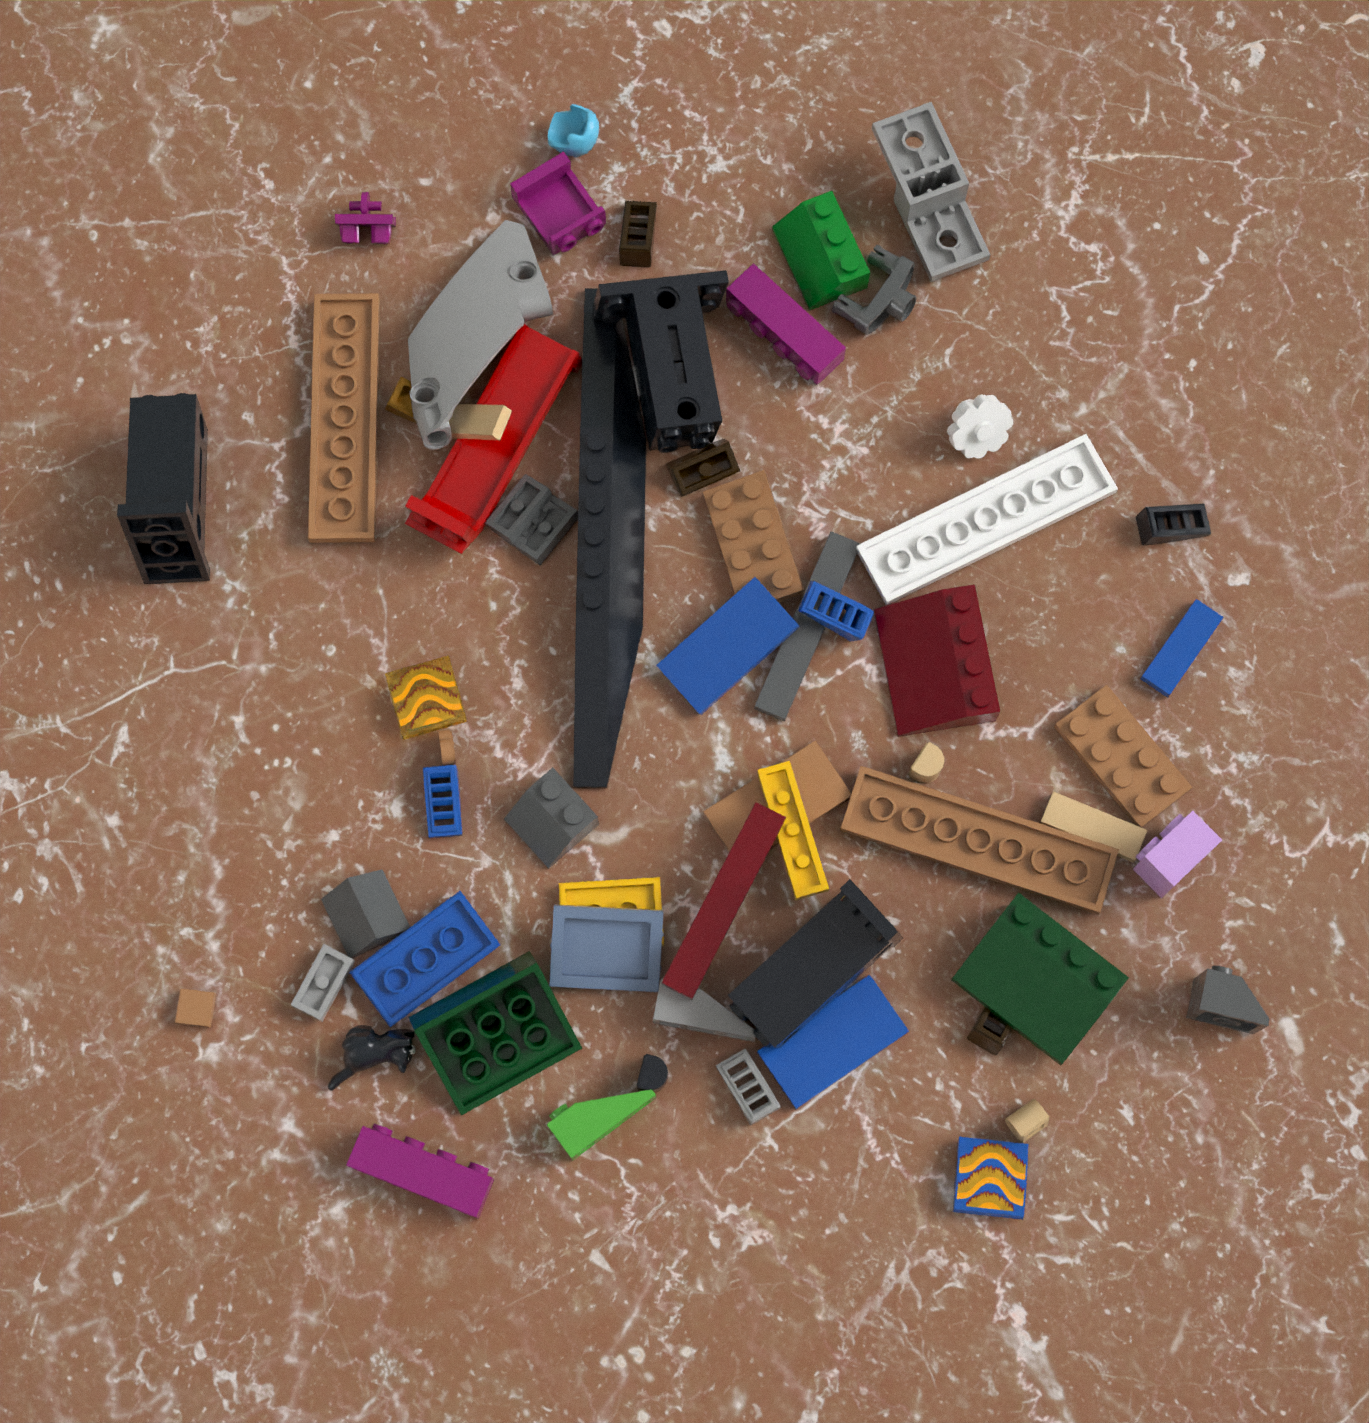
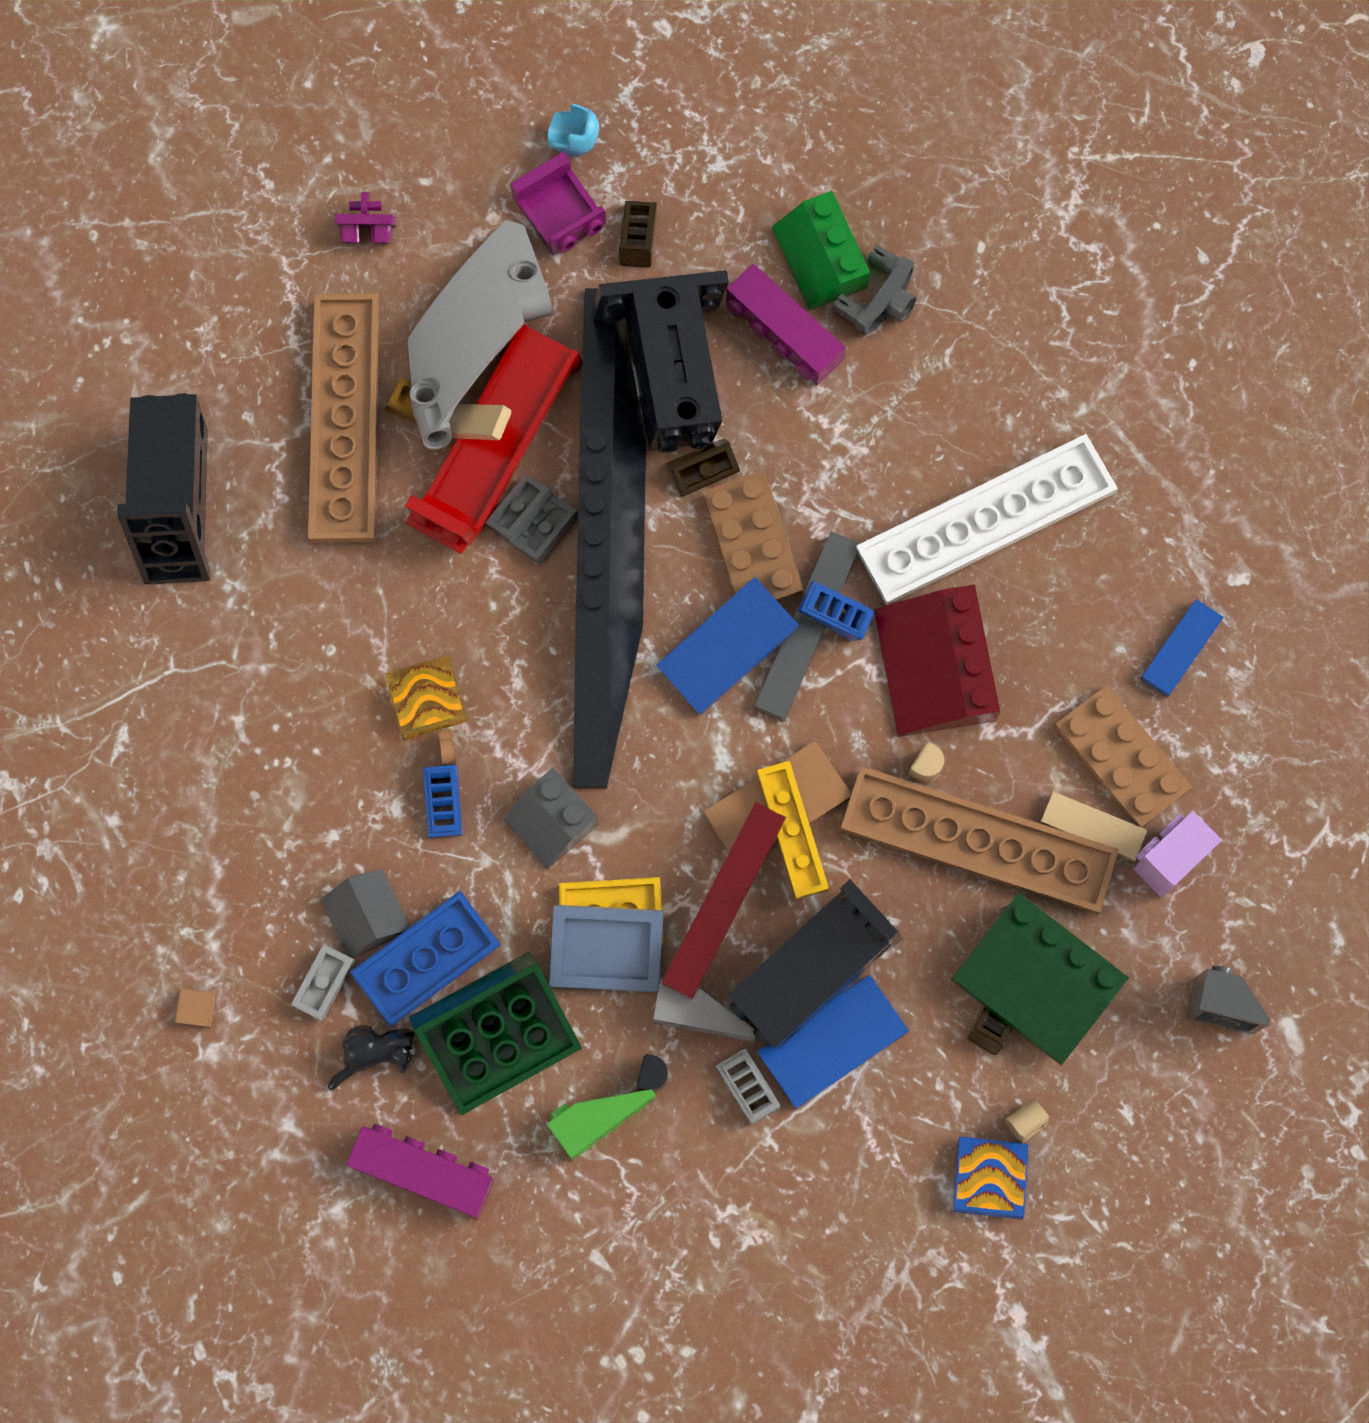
light grey bracket [872,102,990,282] -> none
white plant [947,394,1013,458] -> none
black slope [1136,504,1211,545] -> none

